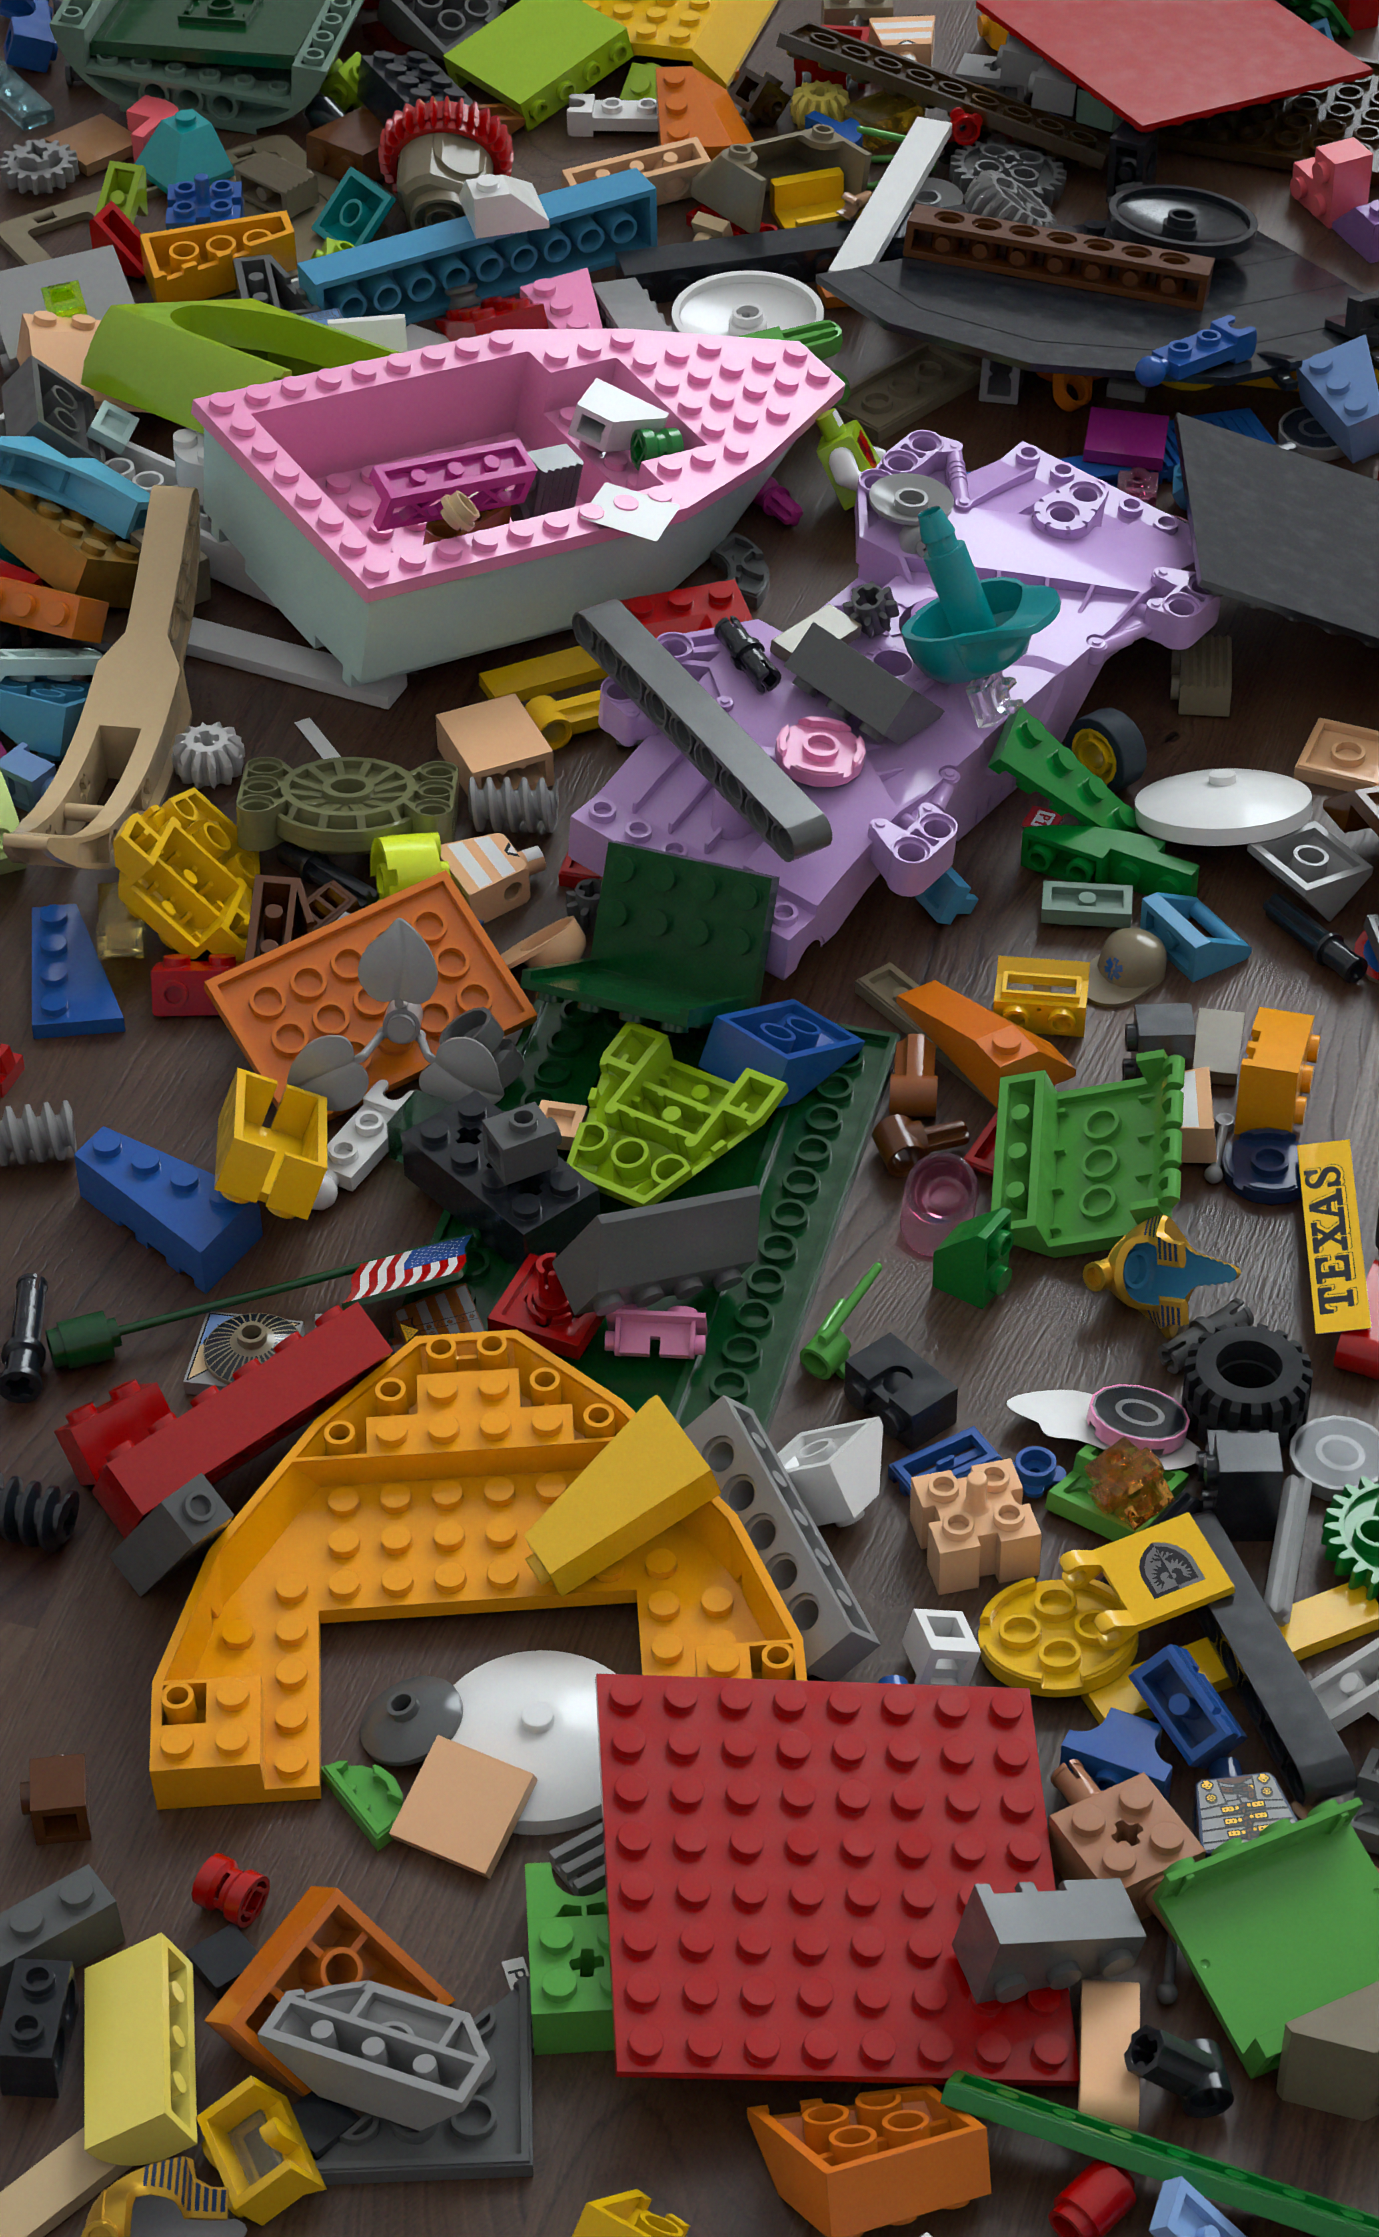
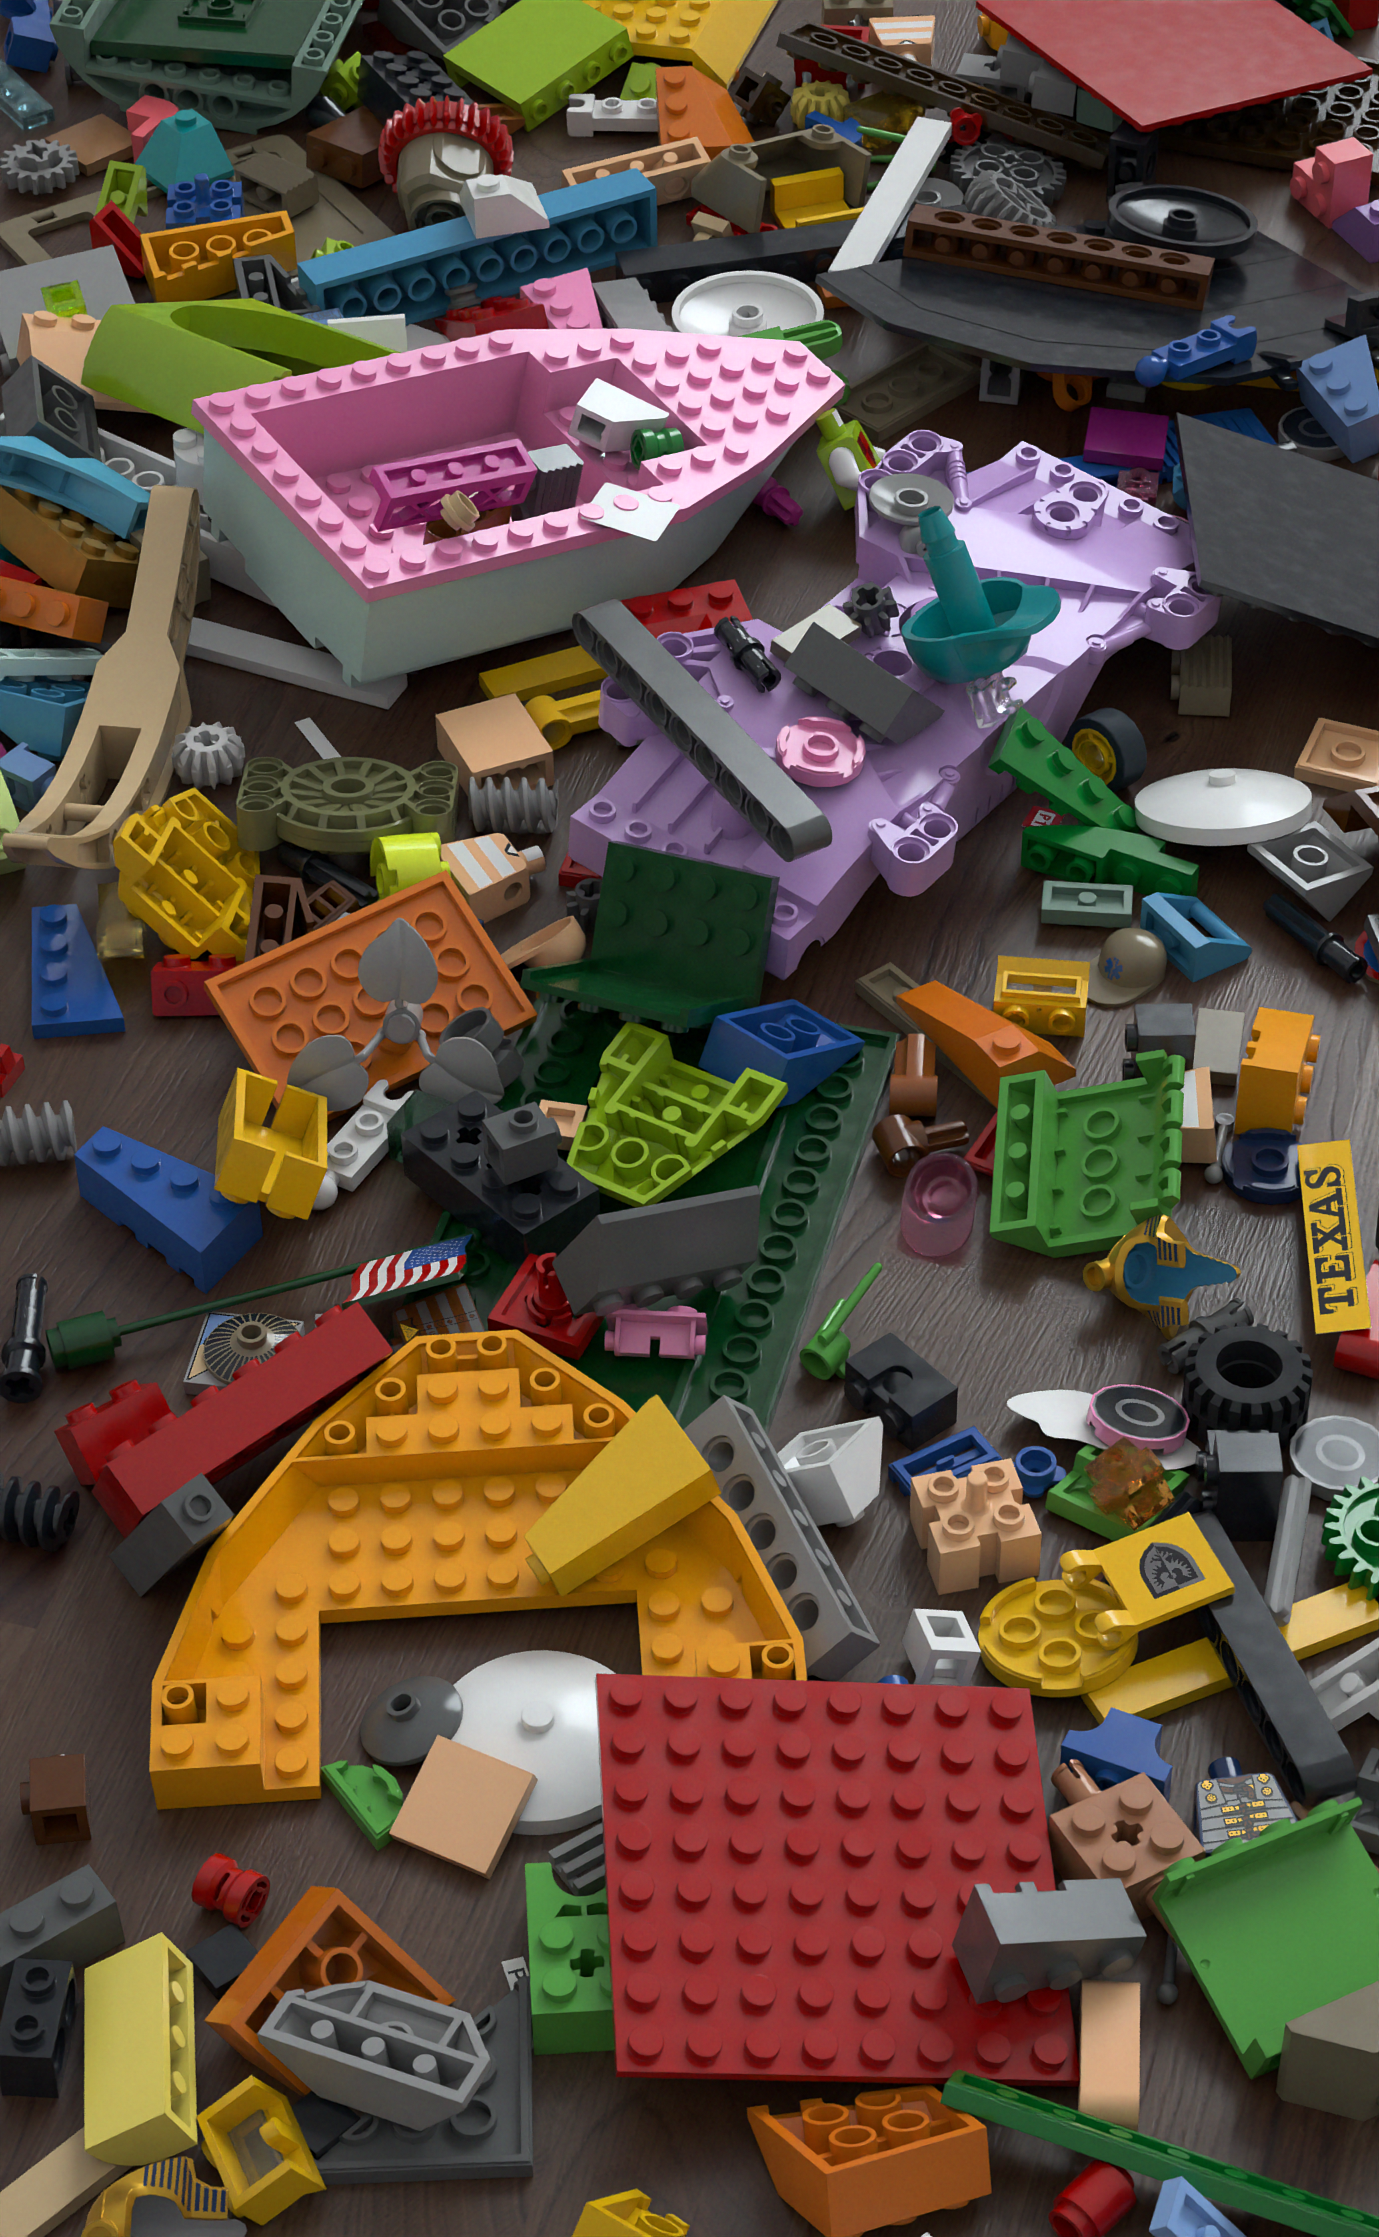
light aqua plate [85,400,140,455] -> none
teal slope [311,166,398,247] -> none
dark grey tile [711,532,770,610] -> none
medium nougat arm [836,191,873,221] -> none
dark azure tile [915,867,979,925] -> none
green slope [932,1207,1014,1309] -> none
black piece [1124,2024,1234,2118] -> none
blue brick [1128,1644,1248,1770] -> none

